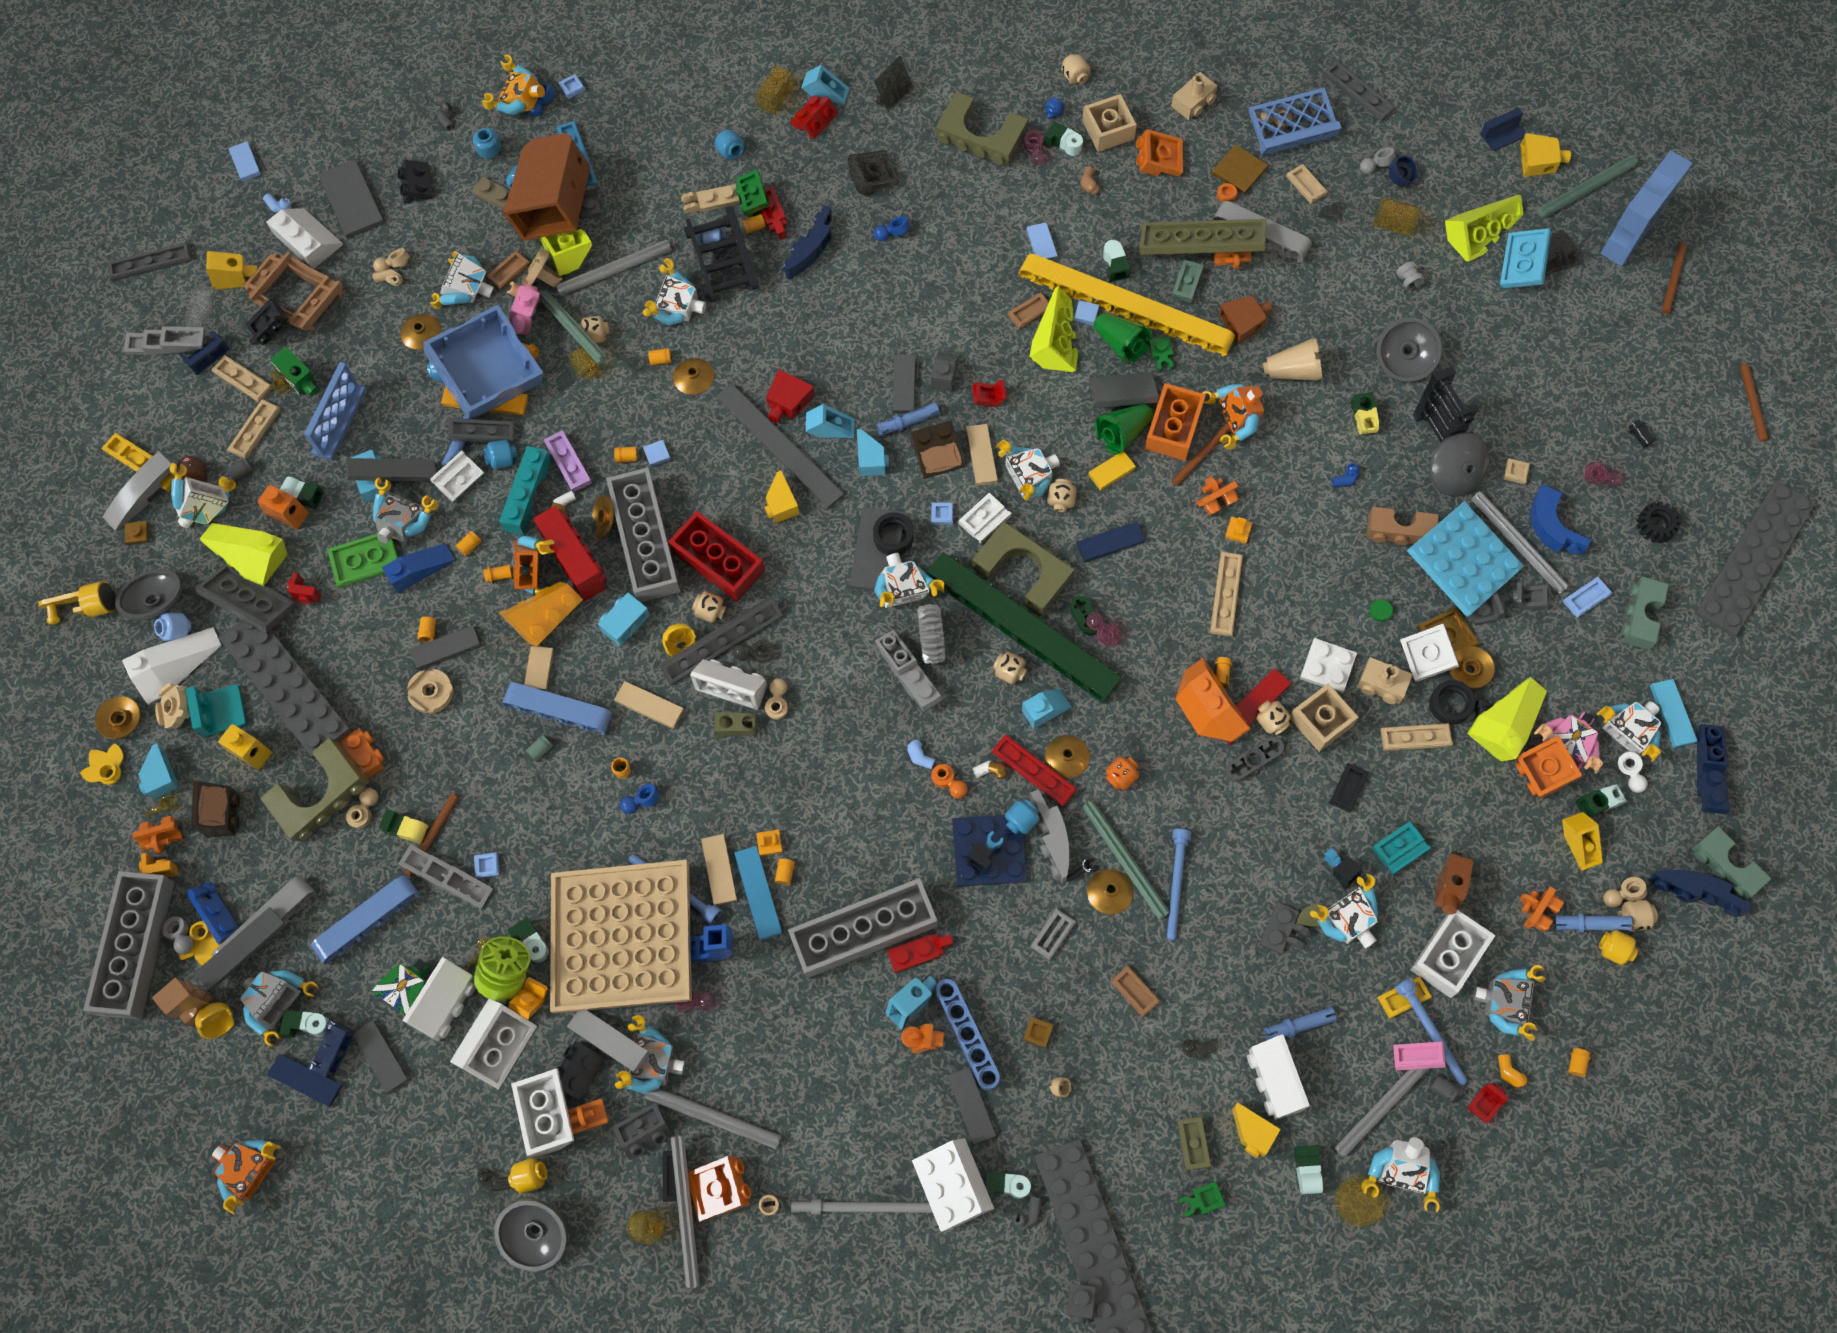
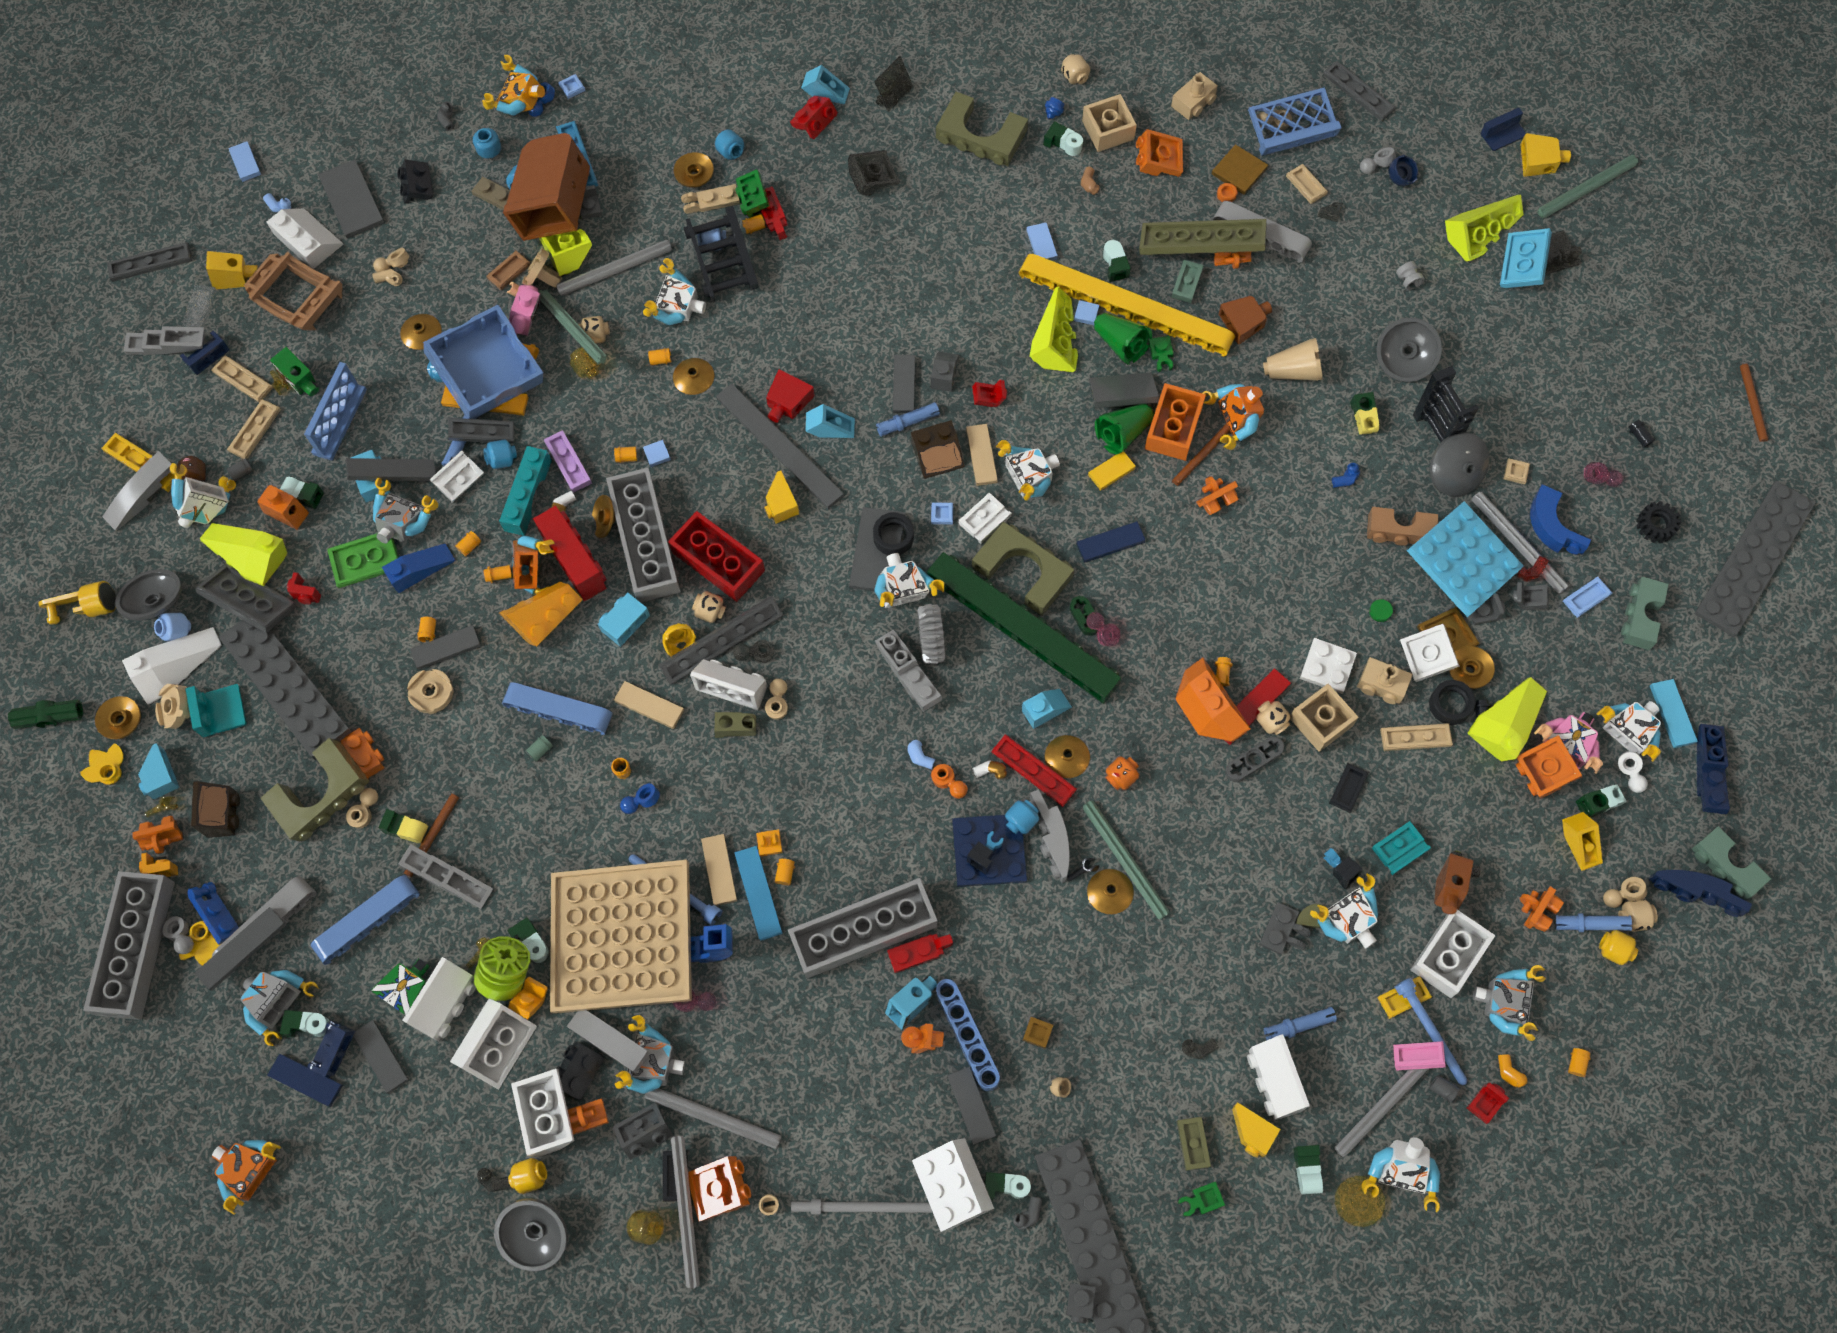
pearl gold plate [125,521,149,545] -> none
medium nougat arch [152,977,214,1027] -> none
yellow hair [195,1002,234,1039] -> none
yellow torso [218,724,273,771] -> none
black bracket [246,298,289,345] -> none
torso [430,251,494,309] -> none
light blue tile [474,852,500,879] -> none
tan tile [524,646,554,692] -> none
clear yellow brick [755,65,794,115] -> none
dark blue slope [783,205,832,279] -> none
medium azure slope [857,429,889,476] -> none
blue plate [874,216,910,241] -> none
tan head [993,651,1028,684] -> none
medium nougat tile [1007,292,1049,330] -> none
clear pink plate [1024,130,1047,165] -> none
light grey tile [1030,908,1076,961] -> none
tan head [1047,479,1077,512] -> none
medium nougat tile [1110,966,1160,1018] -> none
medium blue piece [1167,829,1192,941] -> none
tan tile [1210,552,1243,637] -> none
light orange tile [1225,516,1252,544] -> none
clear yellow brick [1372,197,1422,237] -> none
medium blue tile [1600,150,1693,266] -> none
dark orange bar [1661,243,1687,314] -> none
none -> dark green piece [8,699,83,729]
none -> pearl gold dish [673,152,714,187]
none -> clear red arm [1517,556,1549,582]

